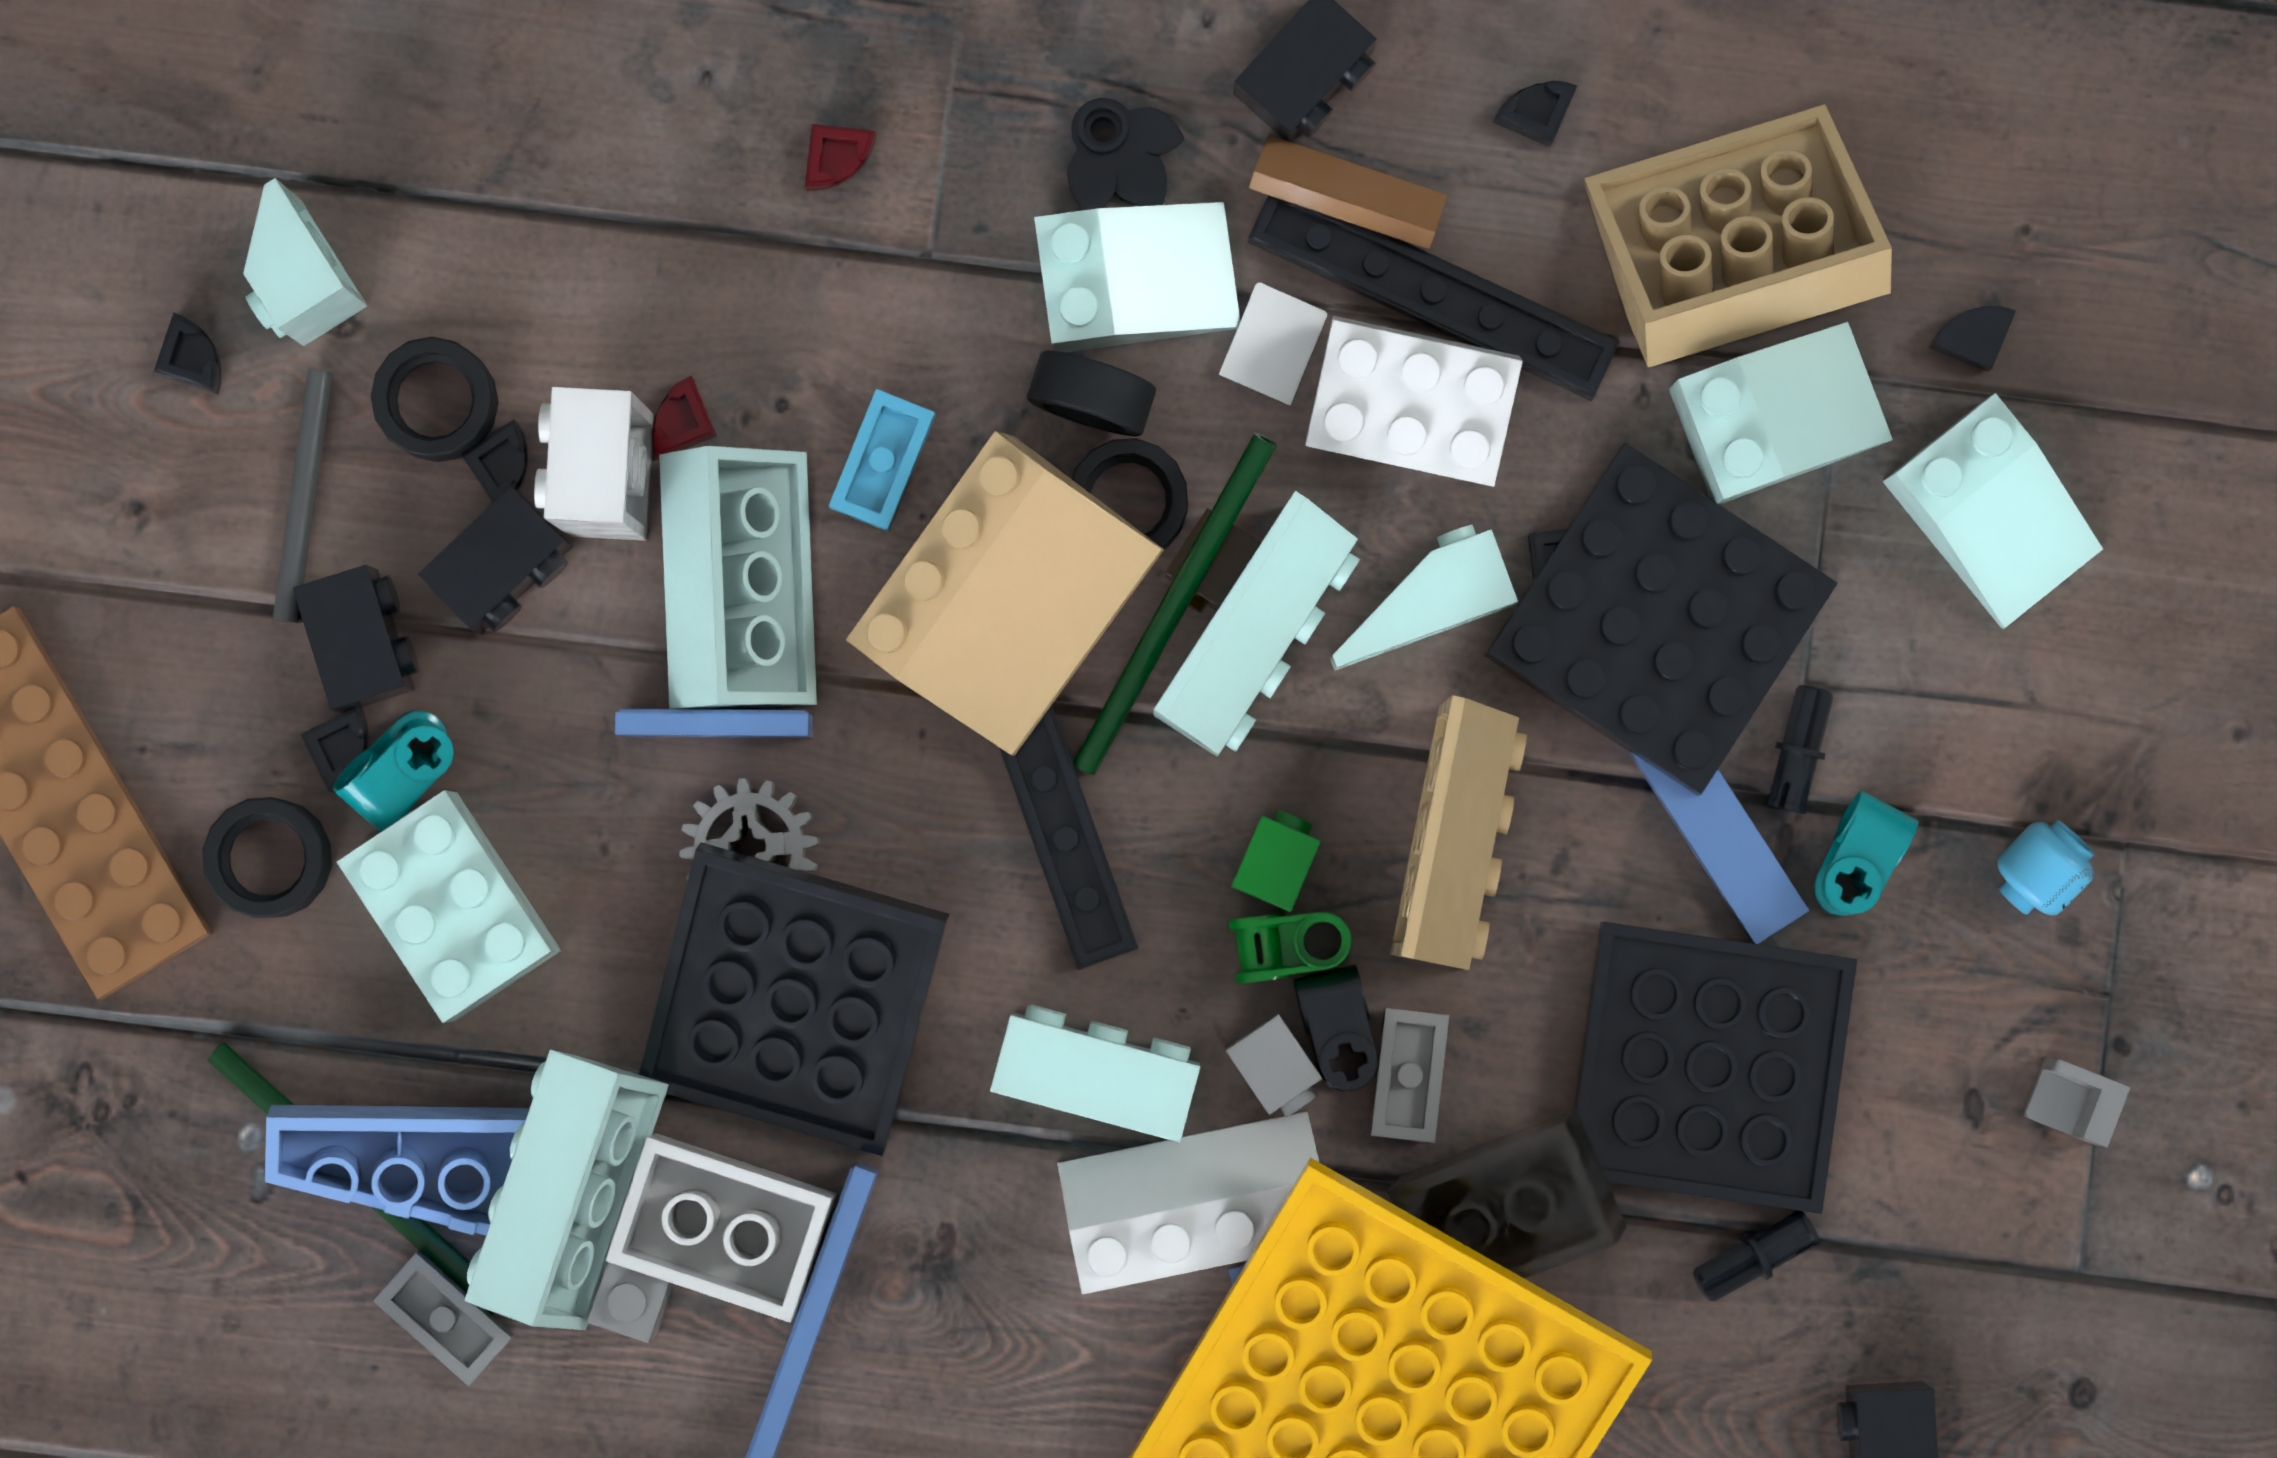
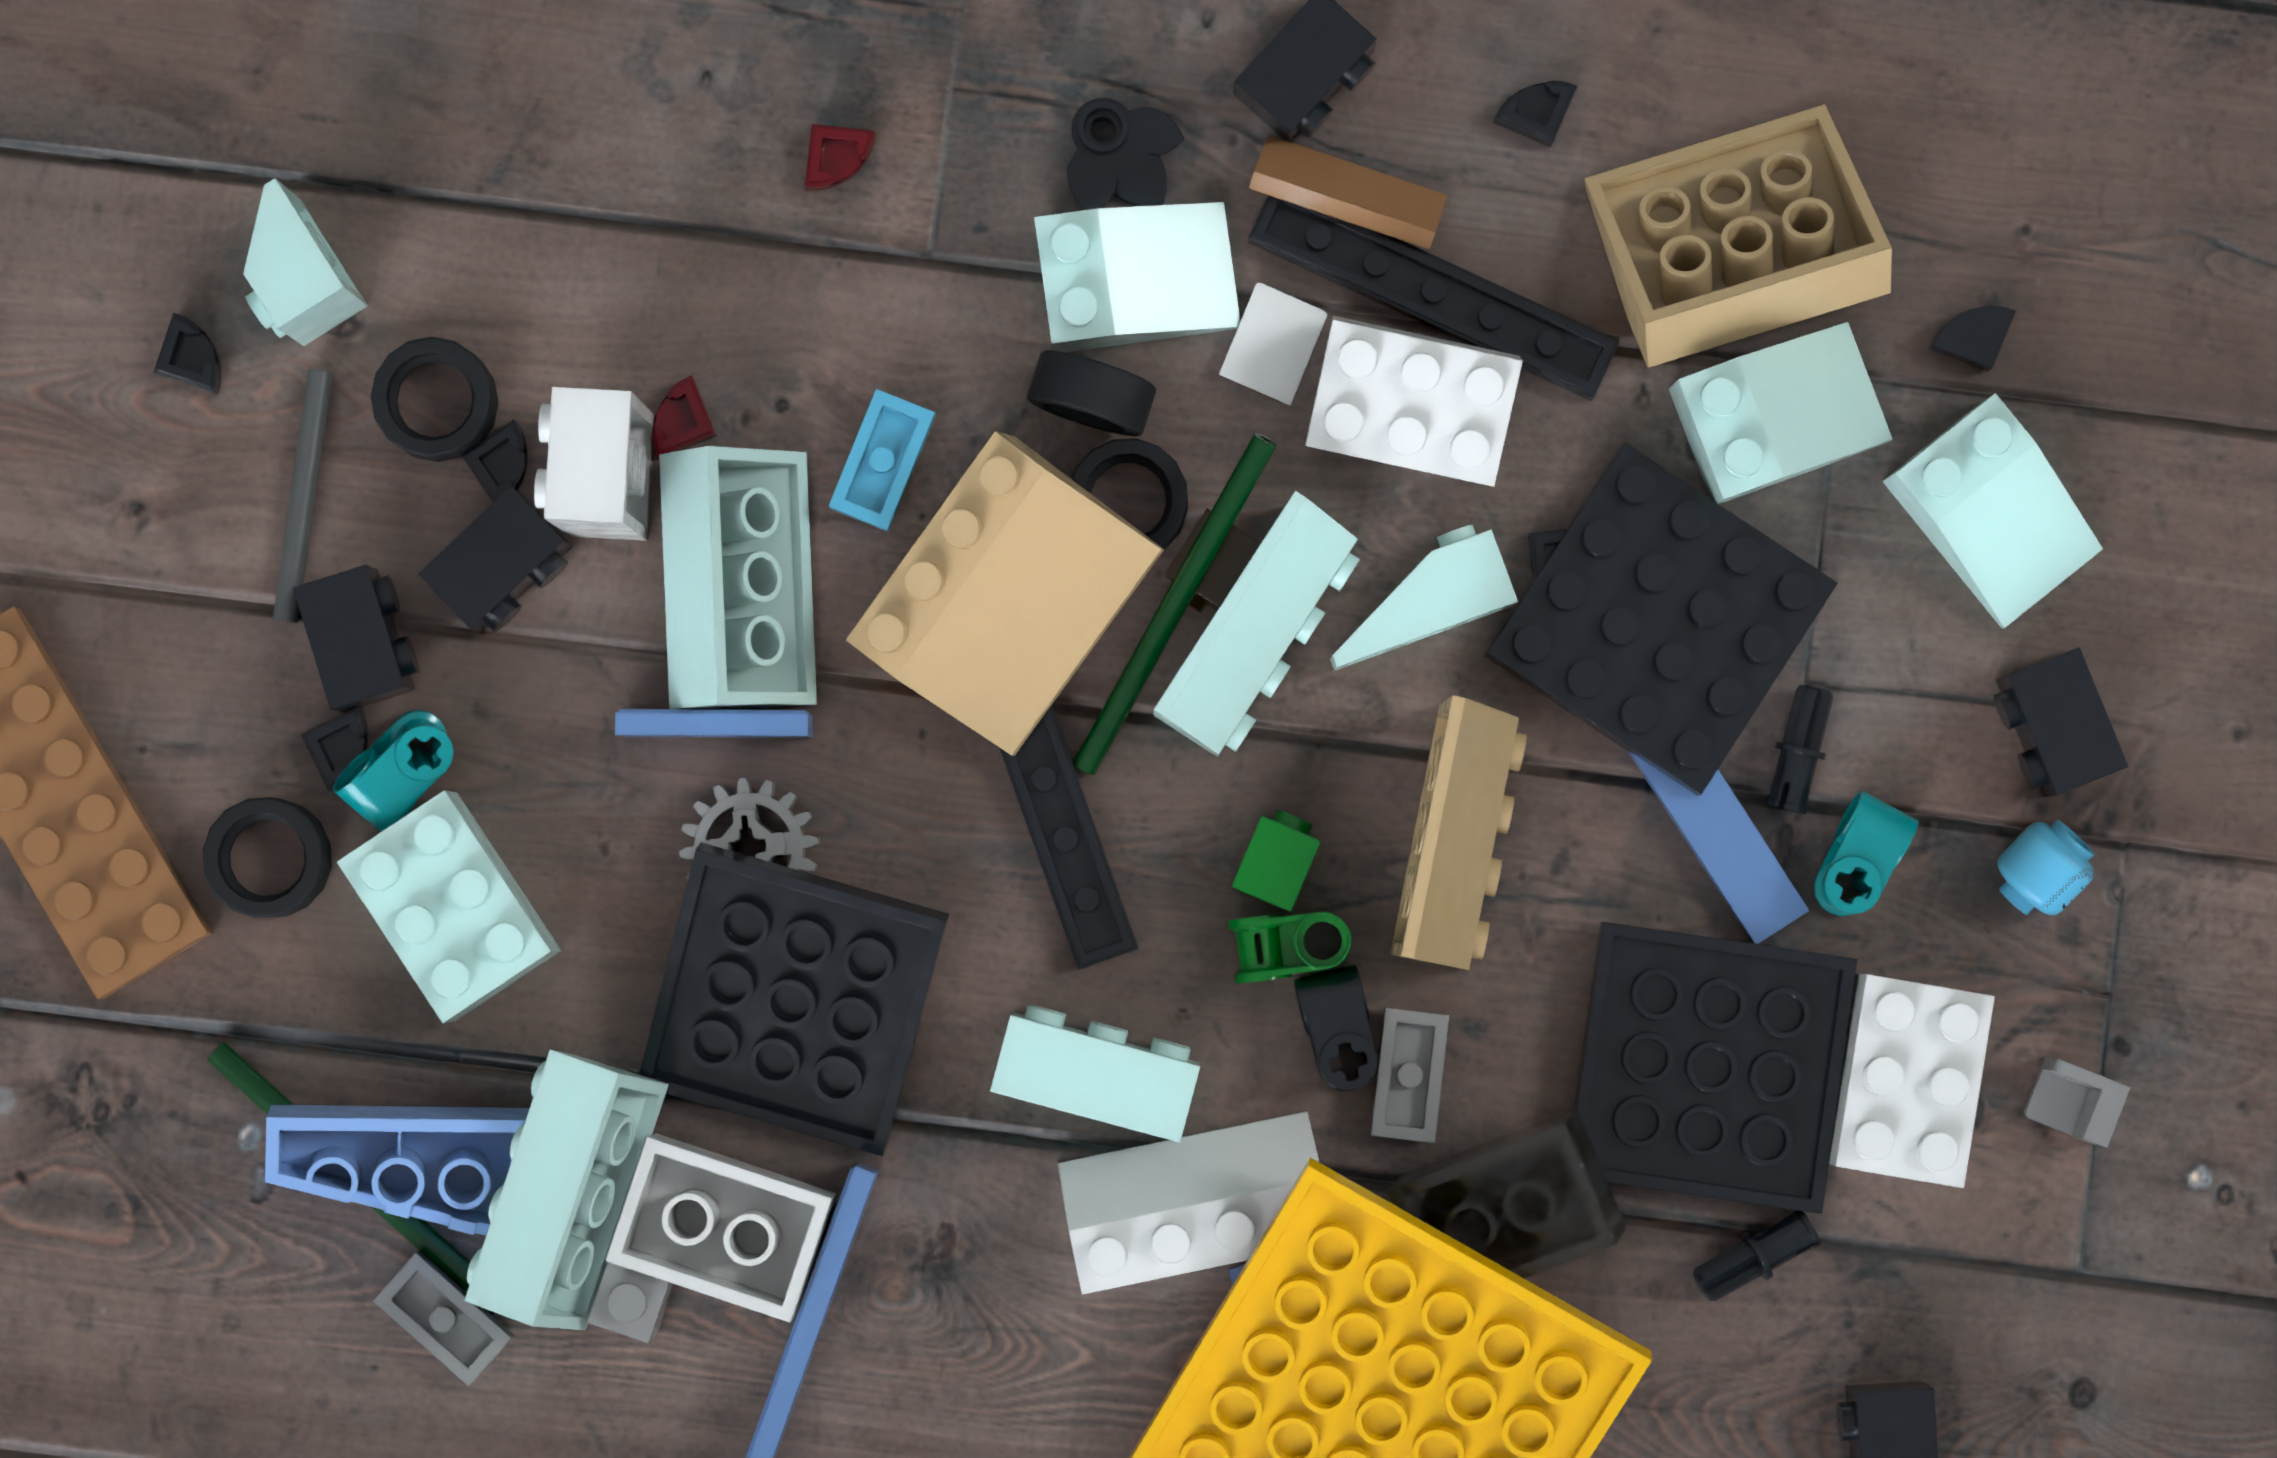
light grey brick [1225,1013,1322,1117] -> none
none -> white brick [1829,973,1995,1188]
none -> black brick [1994,647,2129,797]

